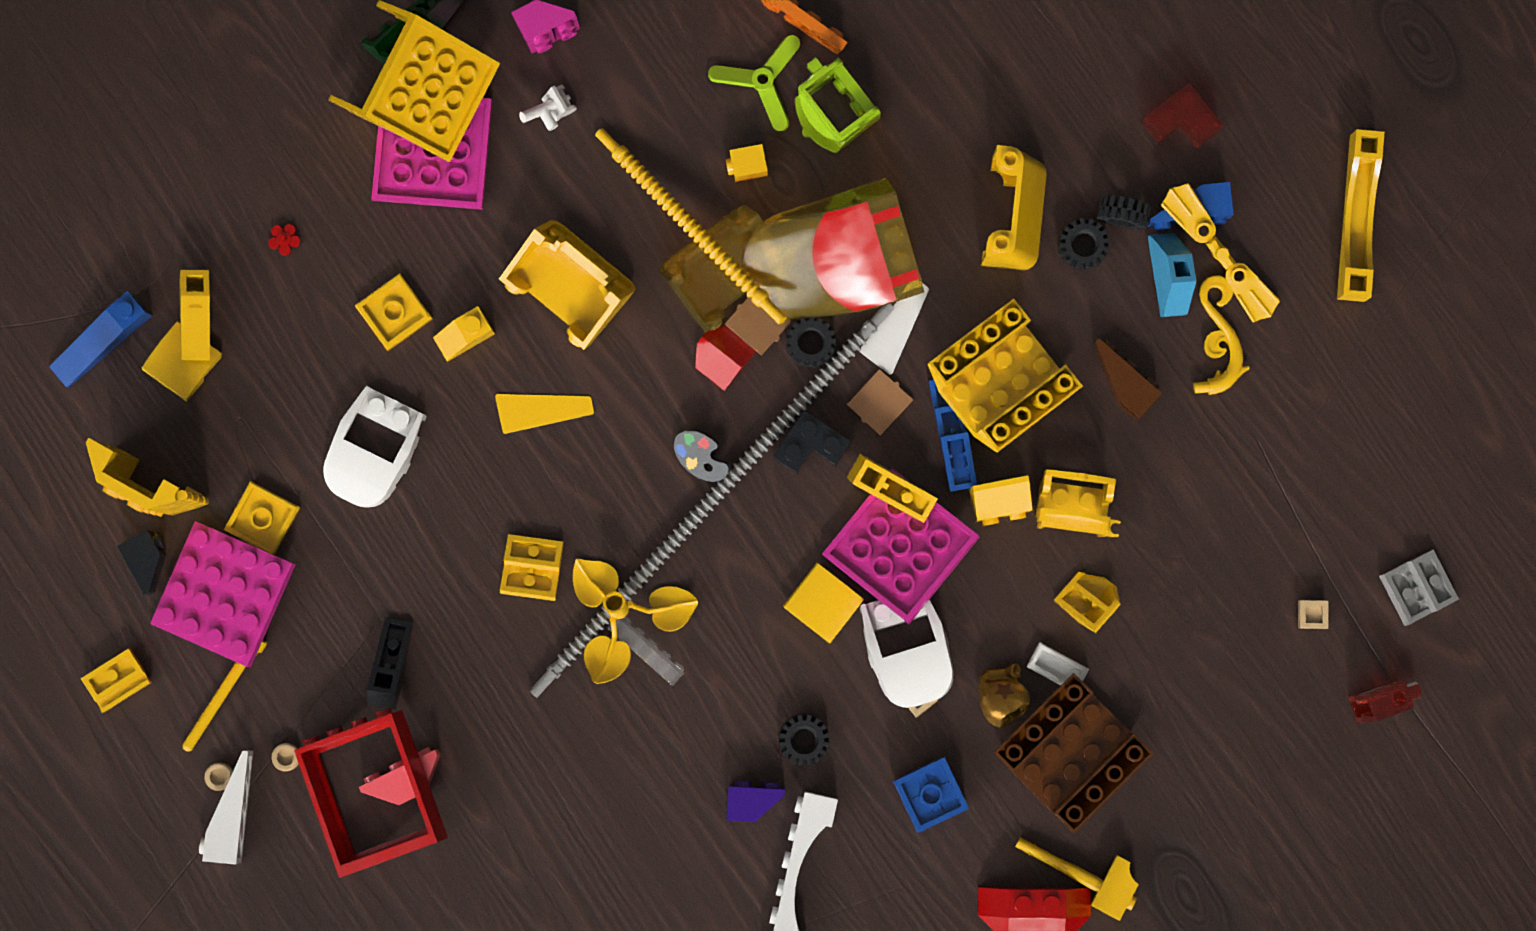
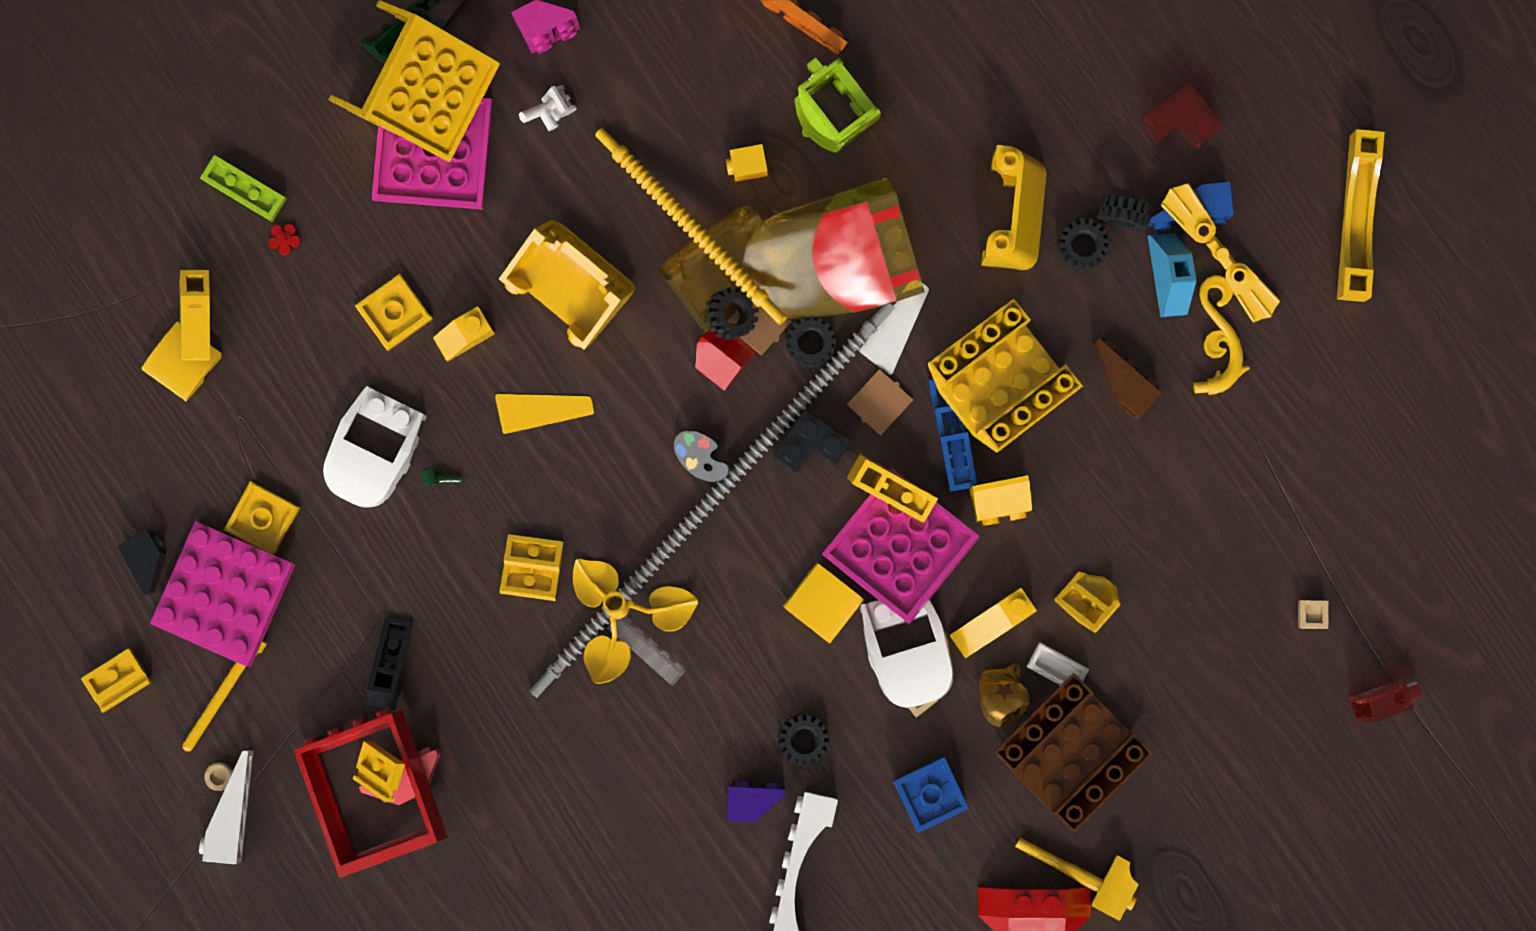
blue slope [49,291,152,388] -> none
yellow slope [86,438,209,517] -> none
tan tile [272,743,299,771] -> none
lime piece [708,35,800,131] -> none
yellow animal [1035,470,1121,537] -> none
light grey slope [1379,549,1459,626] -> none
none -> lime plate [200,155,286,222]
none -> yellow plate [353,741,405,802]
none -> dark green hand [422,469,462,486]
none -> black tyre [704,287,759,340]
none -> yellow slope [949,588,1037,658]

